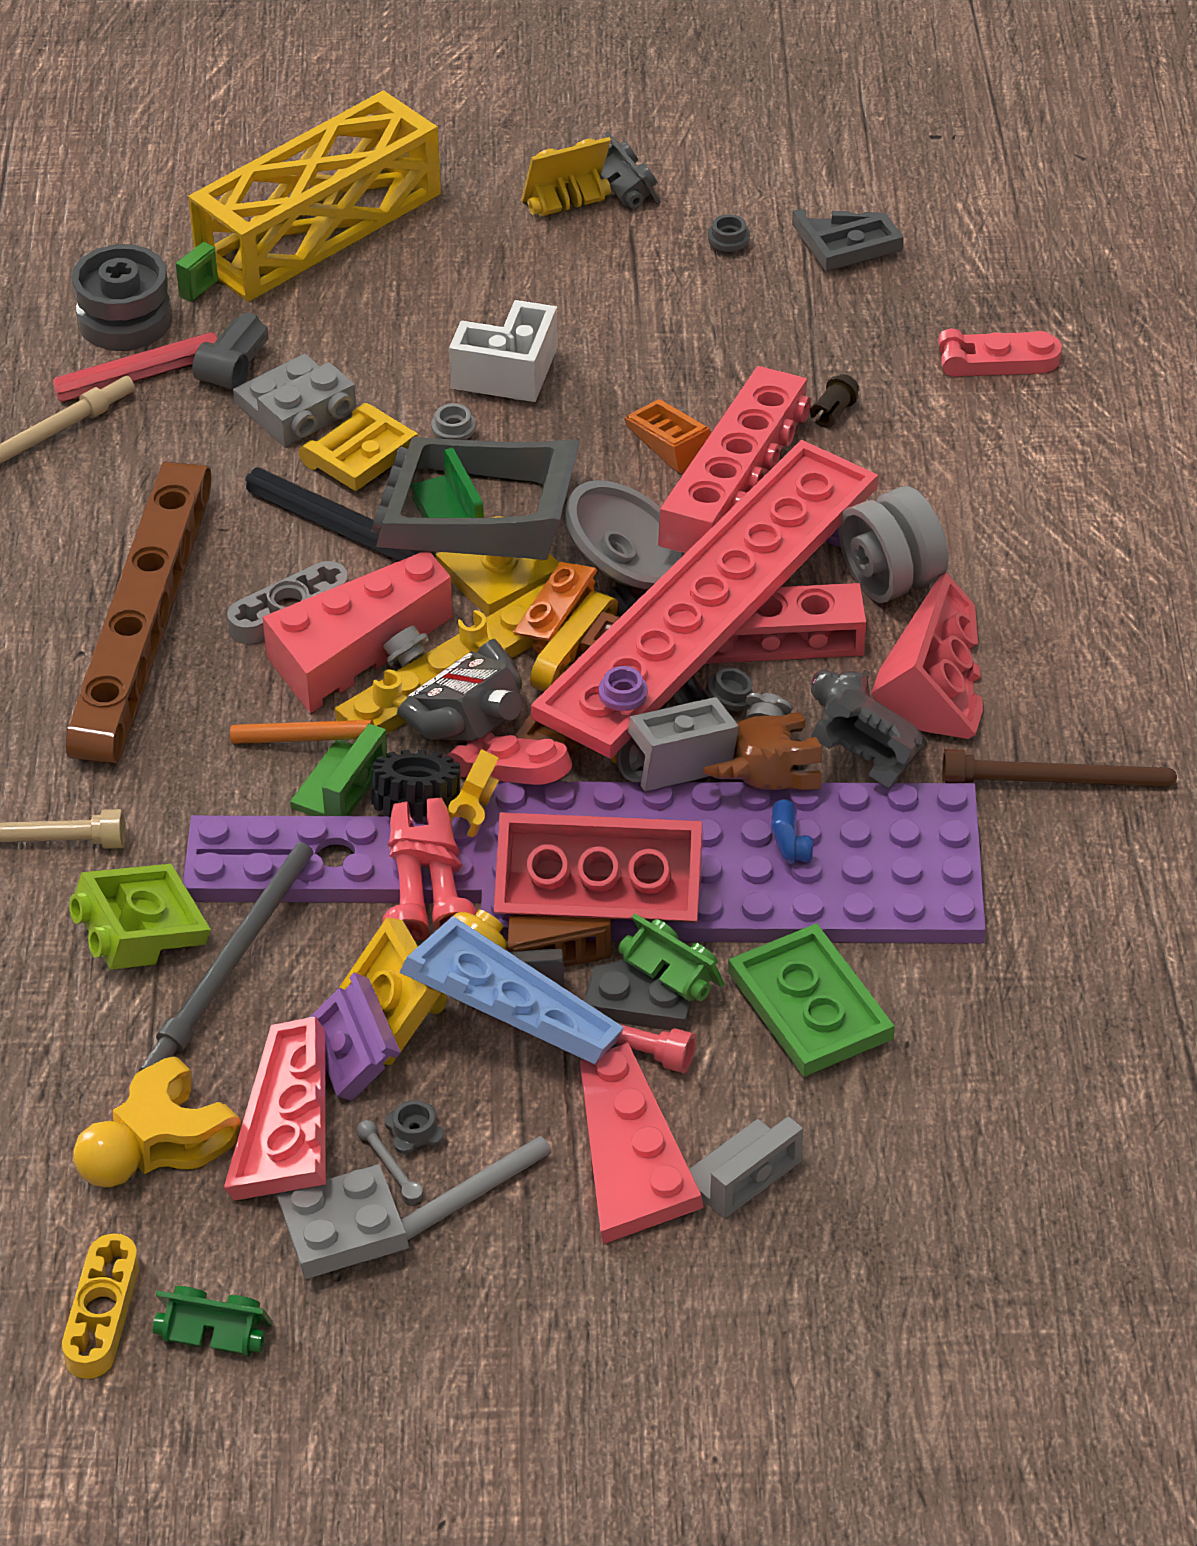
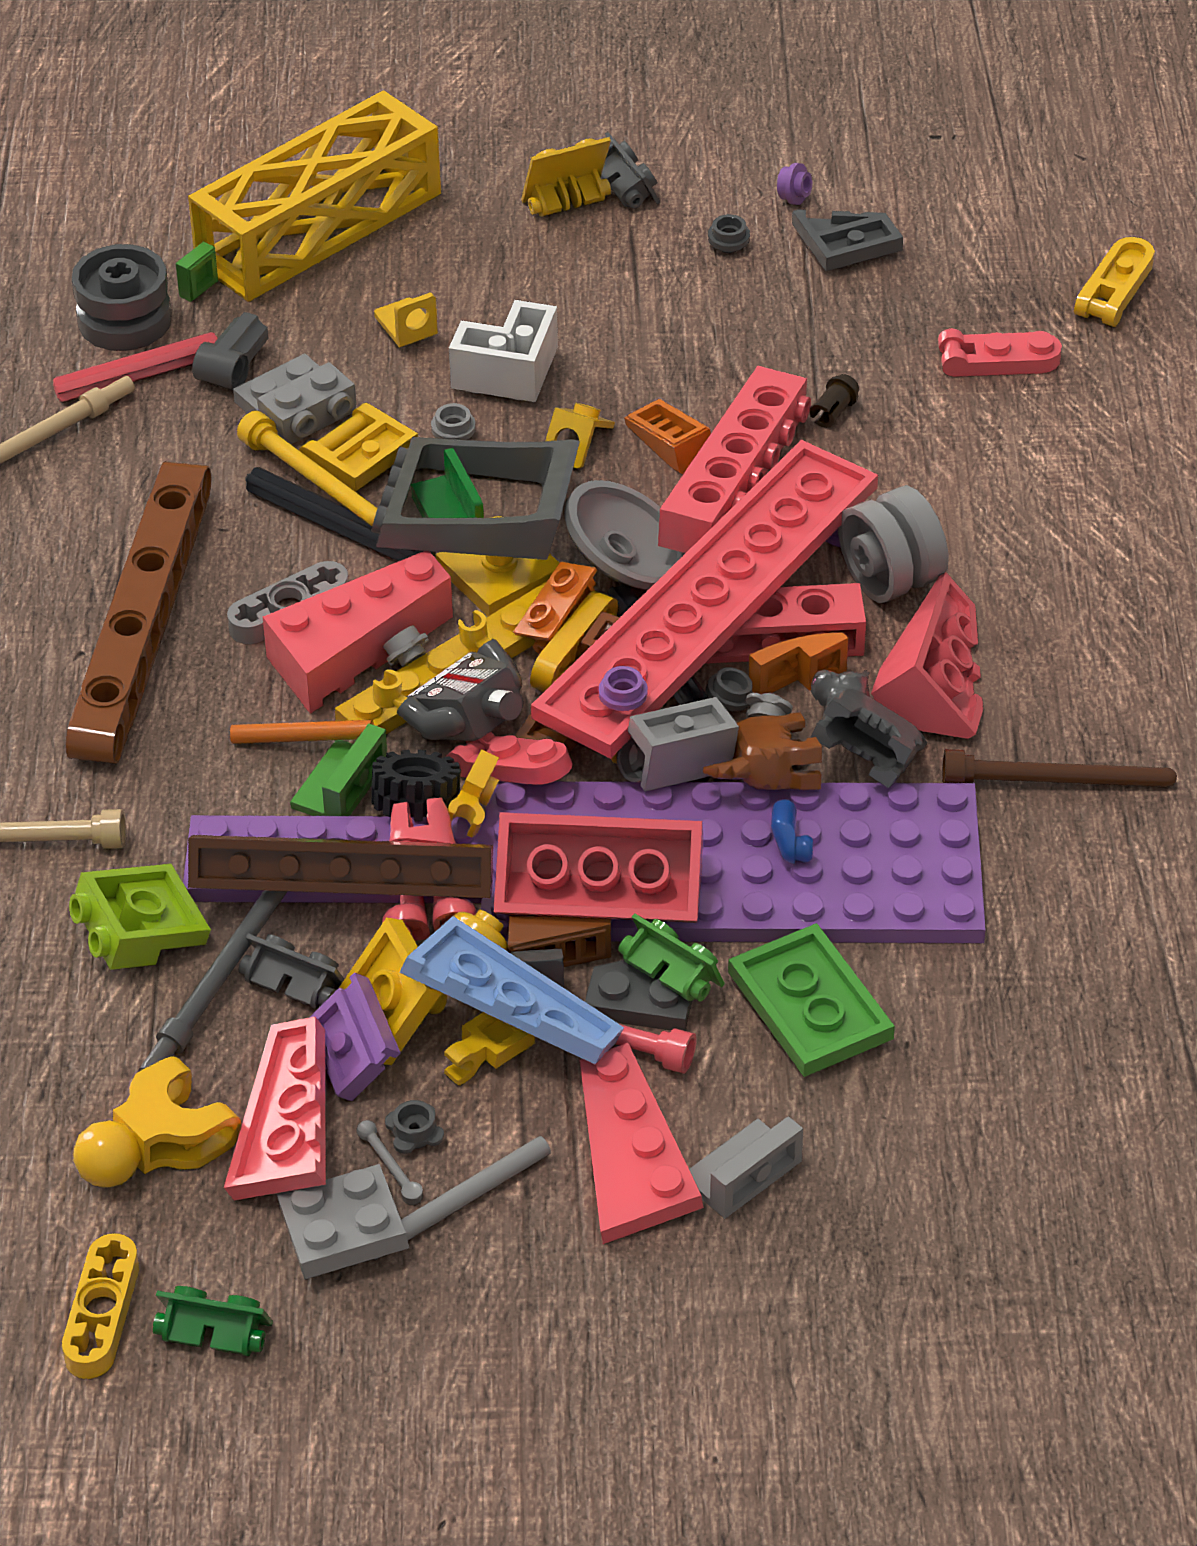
none -> reddish brown plate [188,835,493,898]
none -> yellow piece [237,411,378,526]
none -> dark grey hinge [238,933,344,1010]
none -> yellow bracket [374,293,438,348]
none -> yellow plate [444,1012,535,1085]
none -> yellow bracket [545,402,615,469]
none -> orange slope [749,632,848,694]
none -> medium lavender plate [777,163,812,205]
none -> yellow plate [1074,237,1155,327]

